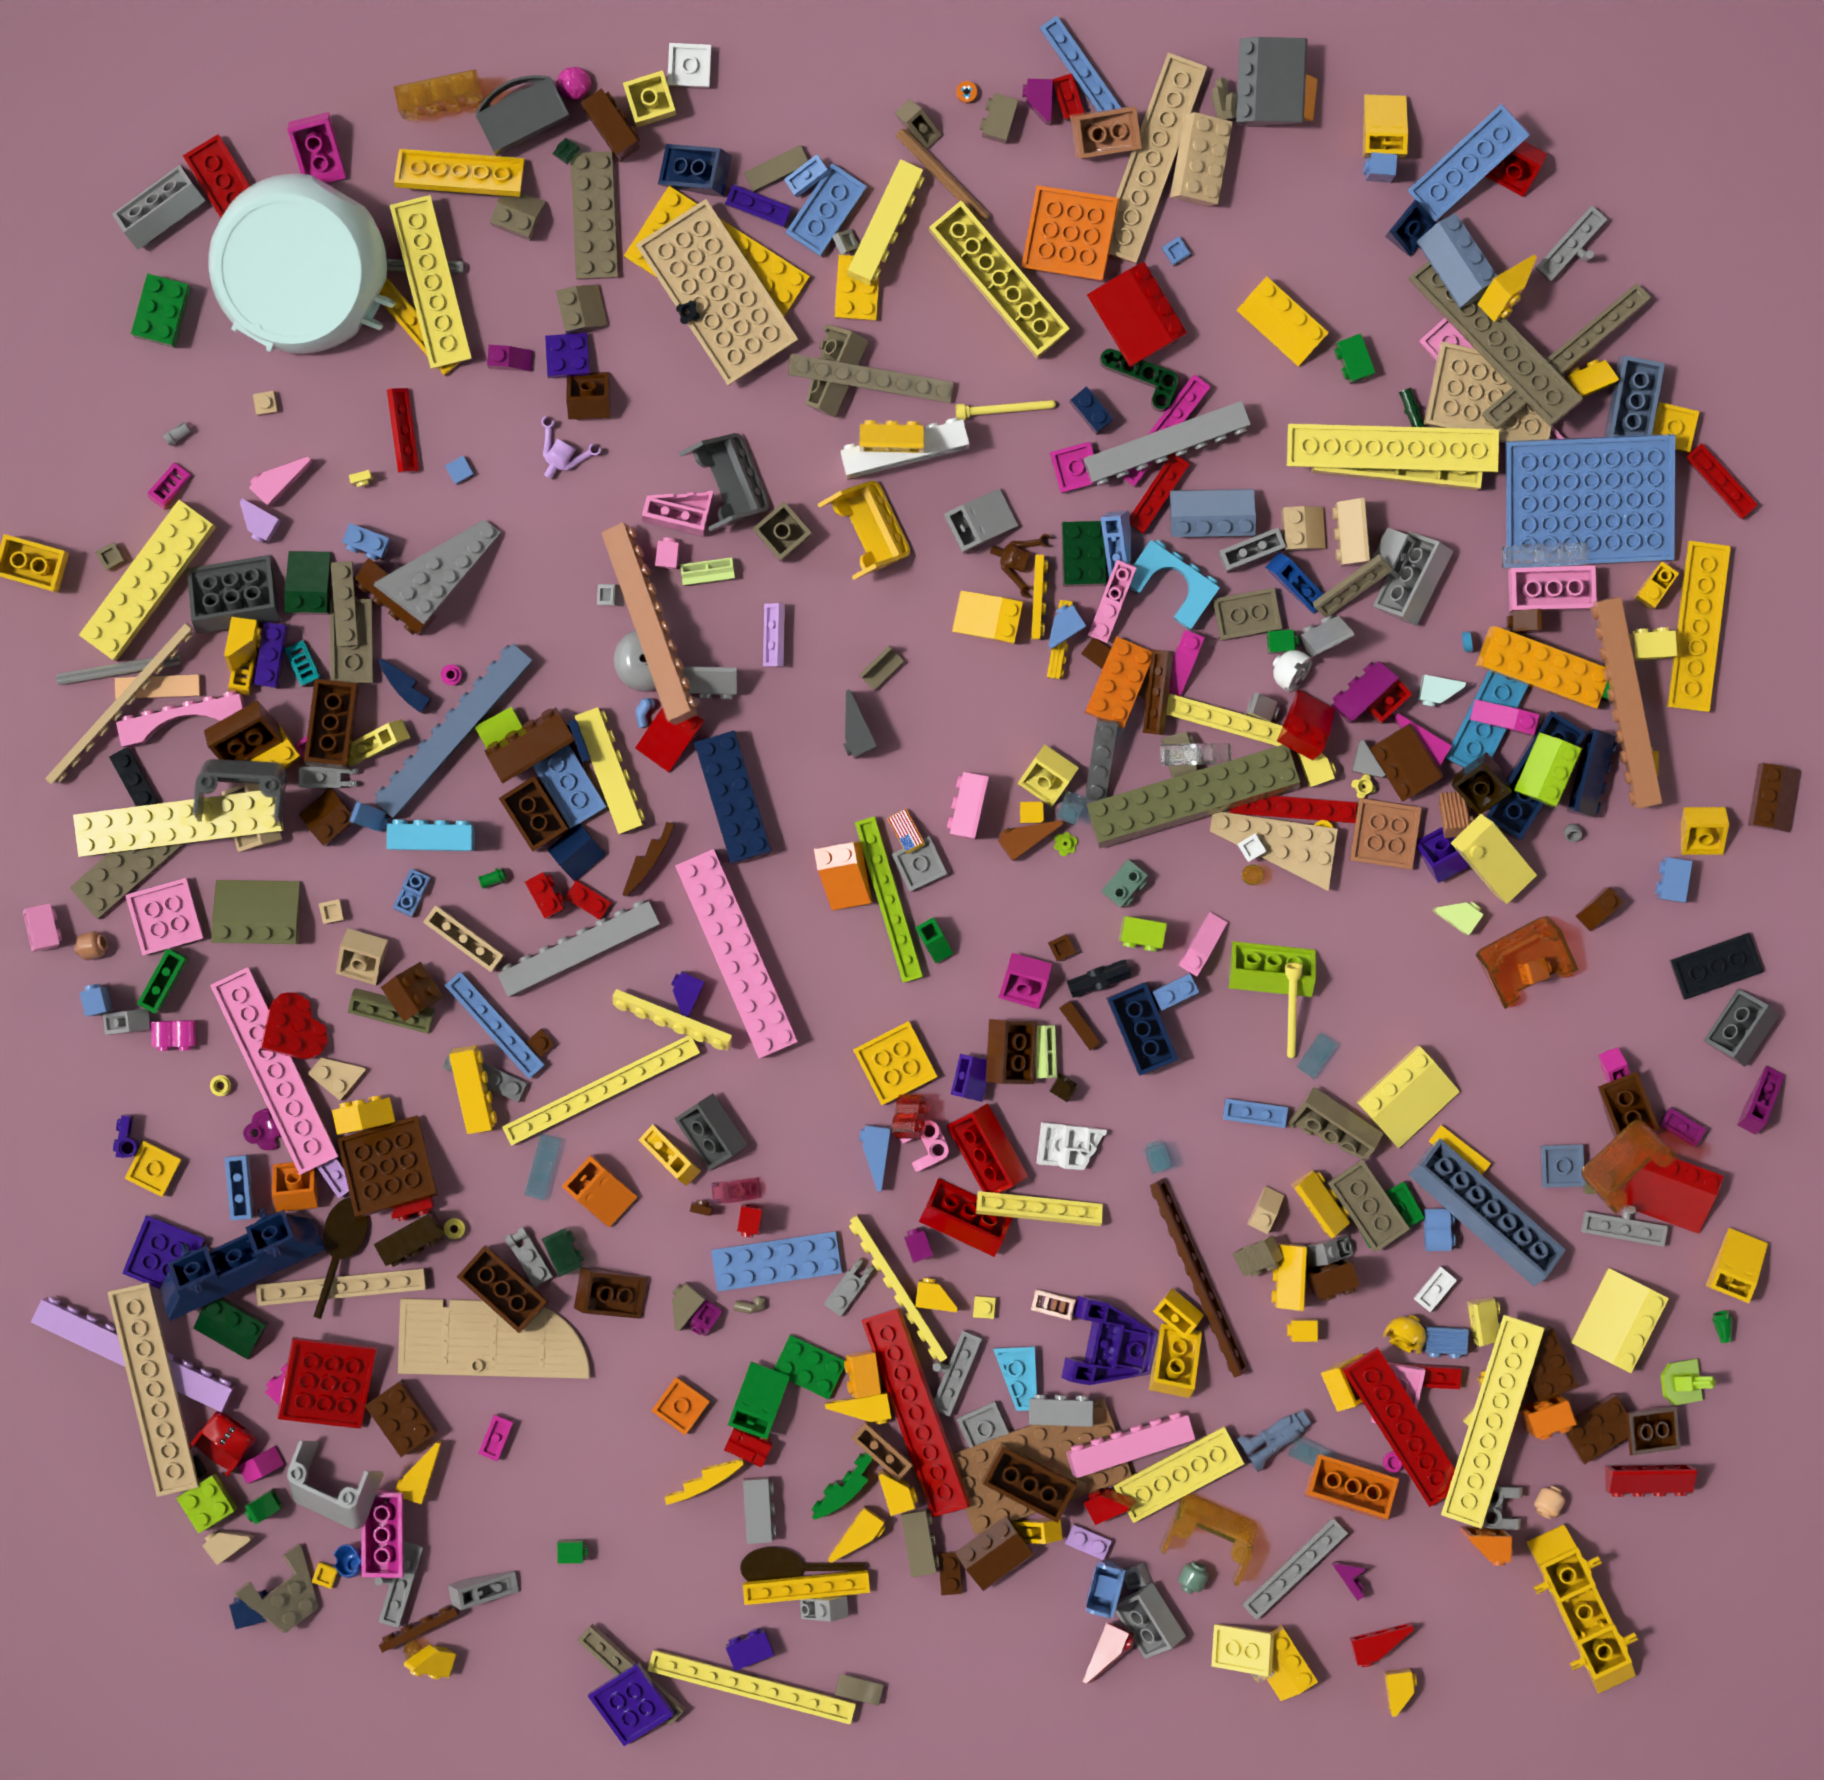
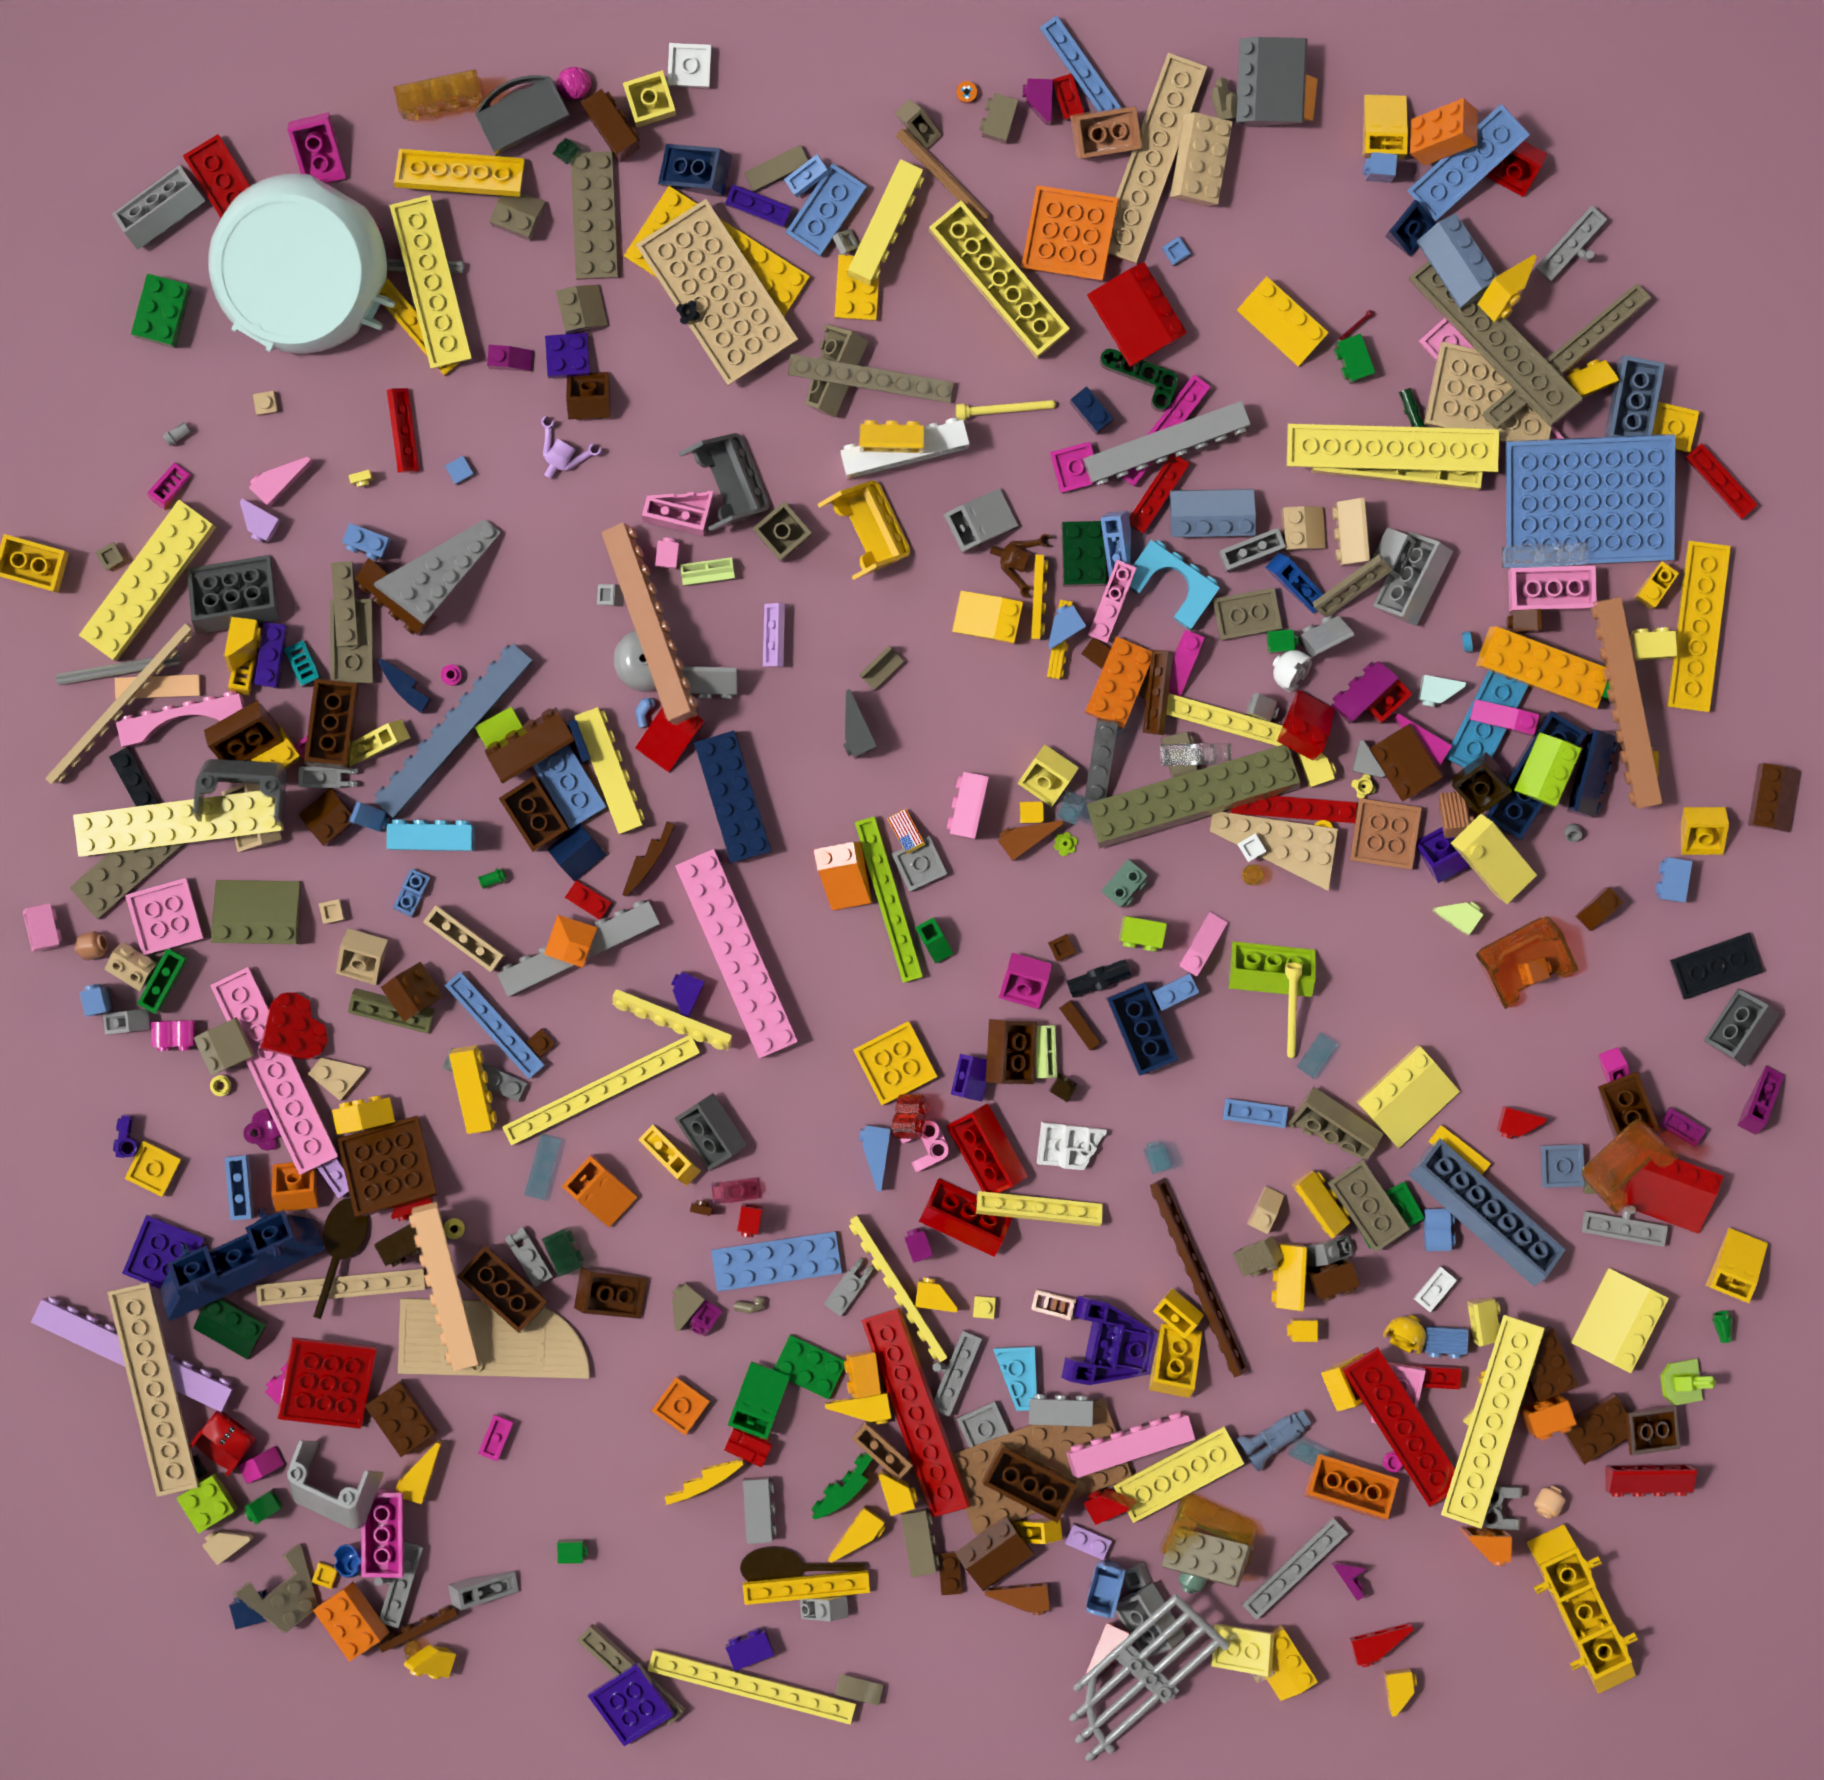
dark green slope [284,551,331,615] -> none
red brick [525,872,565,919] -> none
none -> tan brick [104,942,158,991]
none -> dark tan slope [194,1017,255,1076]
none -> orange brick [313,1581,390,1662]
none -> light nougat brick [409,1202,478,1371]
none -> orange slope [544,914,598,968]
none -> dark orange slope [984,1582,1050,1615]
none -> light grey piece [1069,1593,1230,1762]
none -> dark tan plate [1161,1526,1251,1588]
none -> dark red hinge [1339,310,1374,340]
none -> orange brick [1410,98,1478,166]
none -> red slope [1496,1106,1547,1139]

